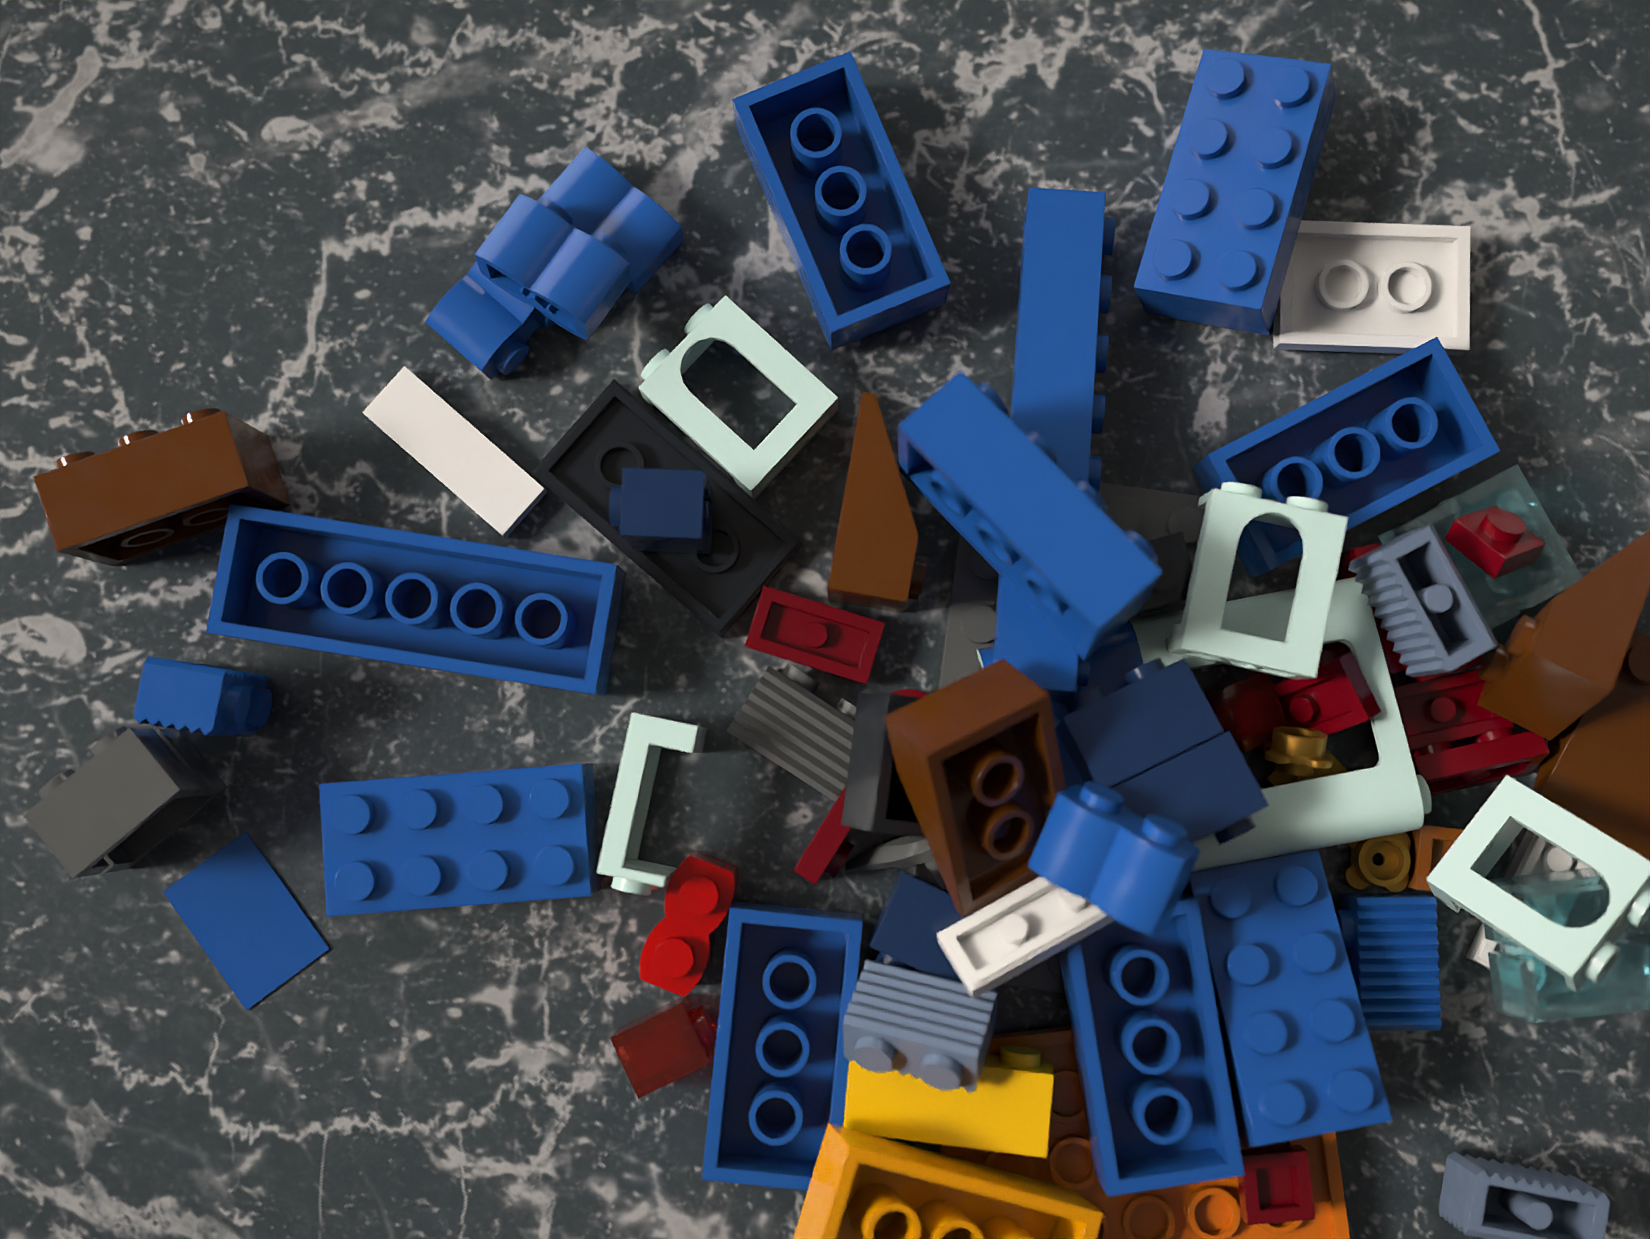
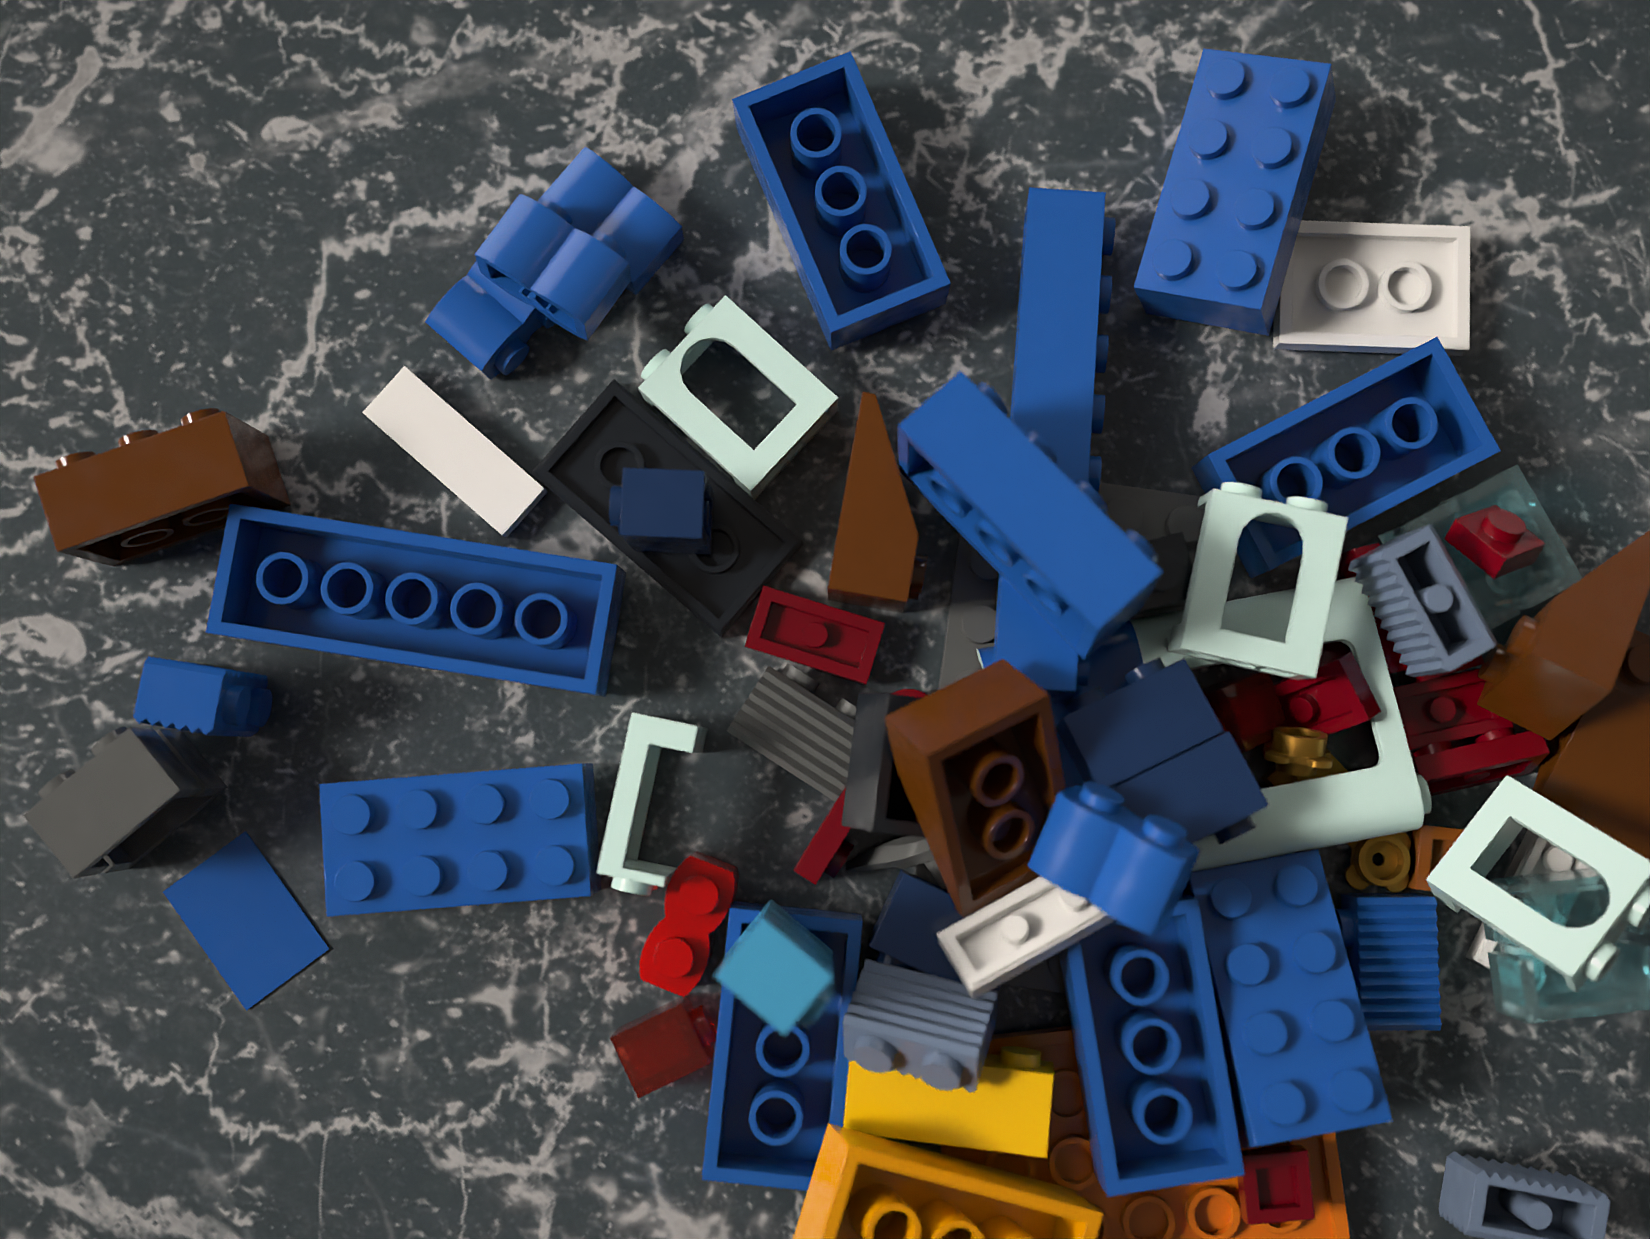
none -> dark azure brick [715,899,835,1036]

